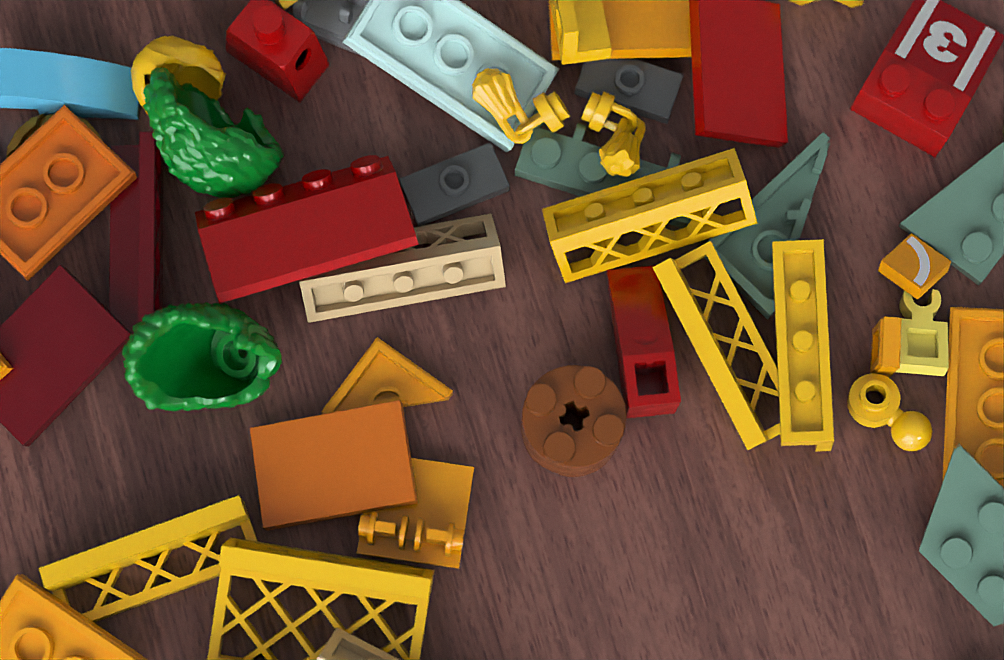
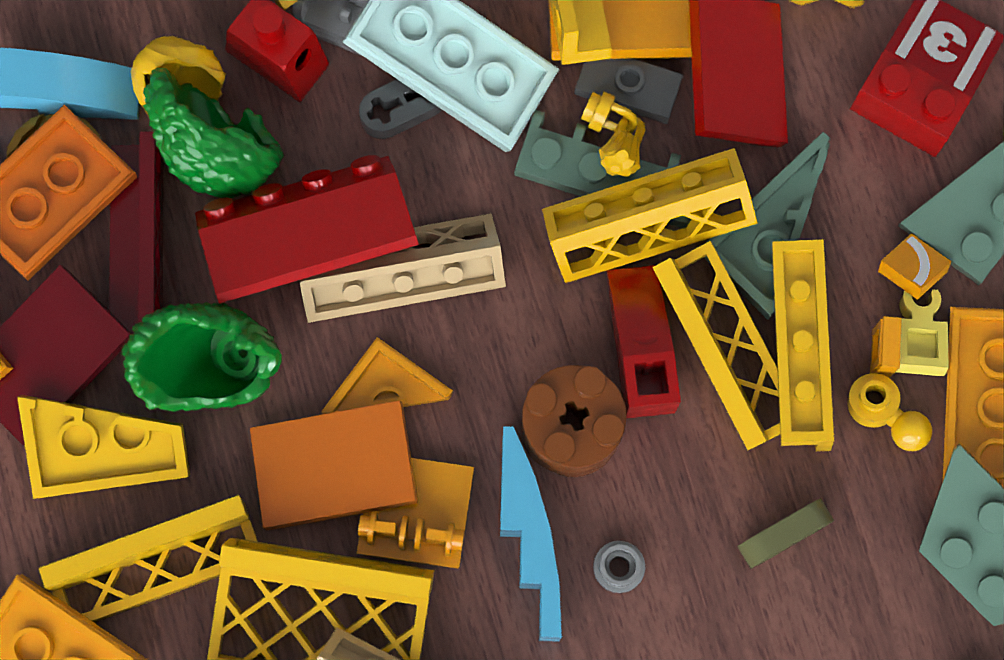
dark grey plate [399,142,510,226] -> none
yellow piece [472,68,570,144] -> none
none -> yellow wing [17,395,190,499]
none -> dark grey beam [359,79,443,139]
none -> medium azure slope [500,426,562,642]
none -> light grey plate [593,541,645,593]
none -> olive beam [737,498,834,569]

